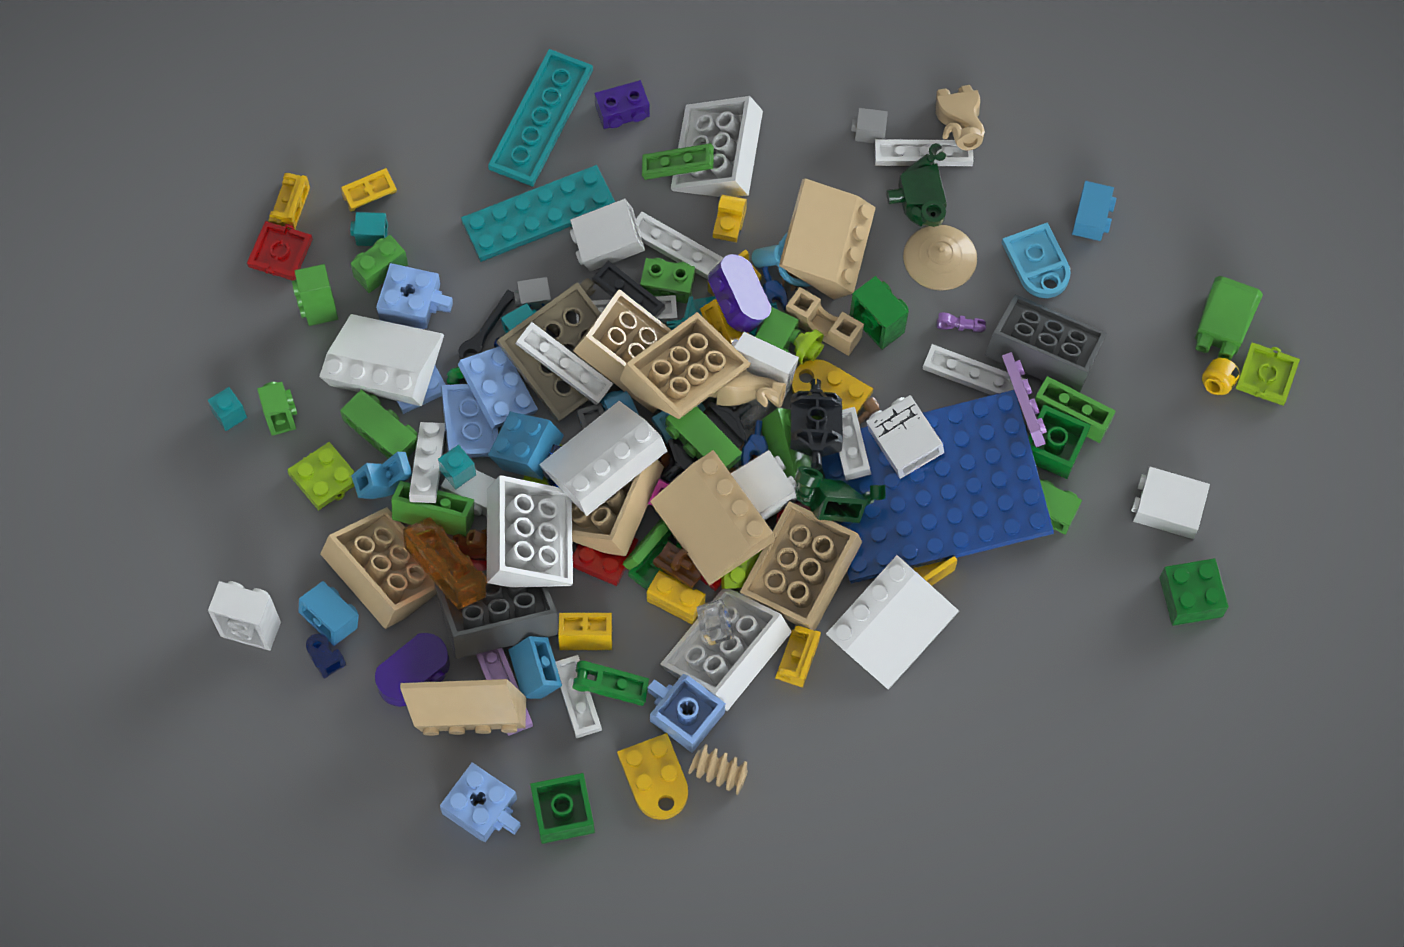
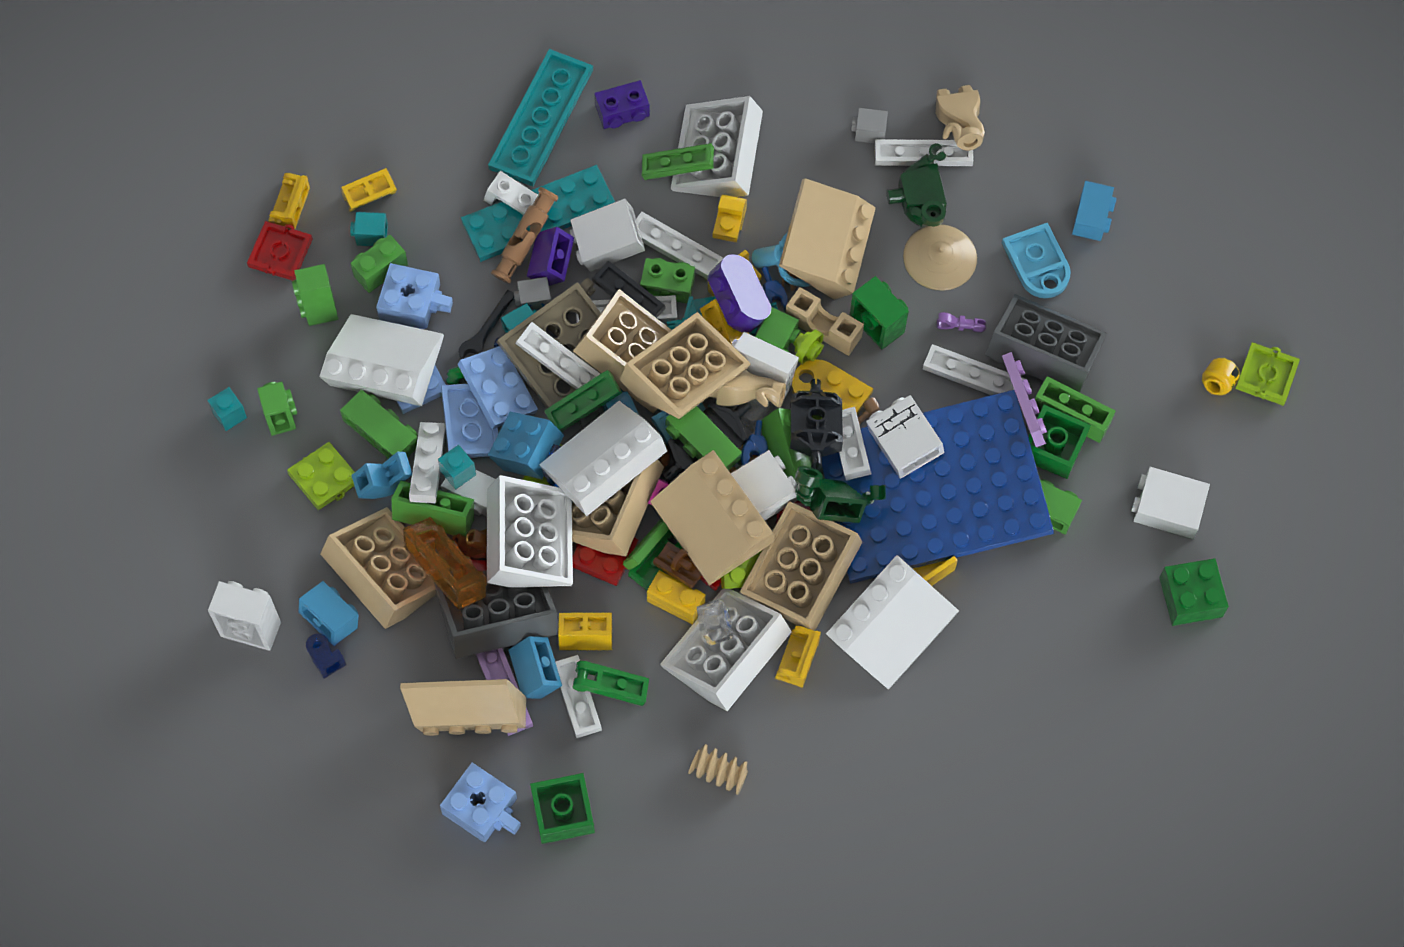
dark purple brick [375,633,450,707] -> none
yellow plate [617,733,688,820] -> none
light blue hinge [647,674,726,753] -> none
bright green hips [1194,276,1263,360] -> none
none -> white bracket [483,171,538,215]
none -> medium nougat piece [491,187,558,284]
none -> dark purple brick [527,226,574,286]
none -> green plate [544,370,622,432]

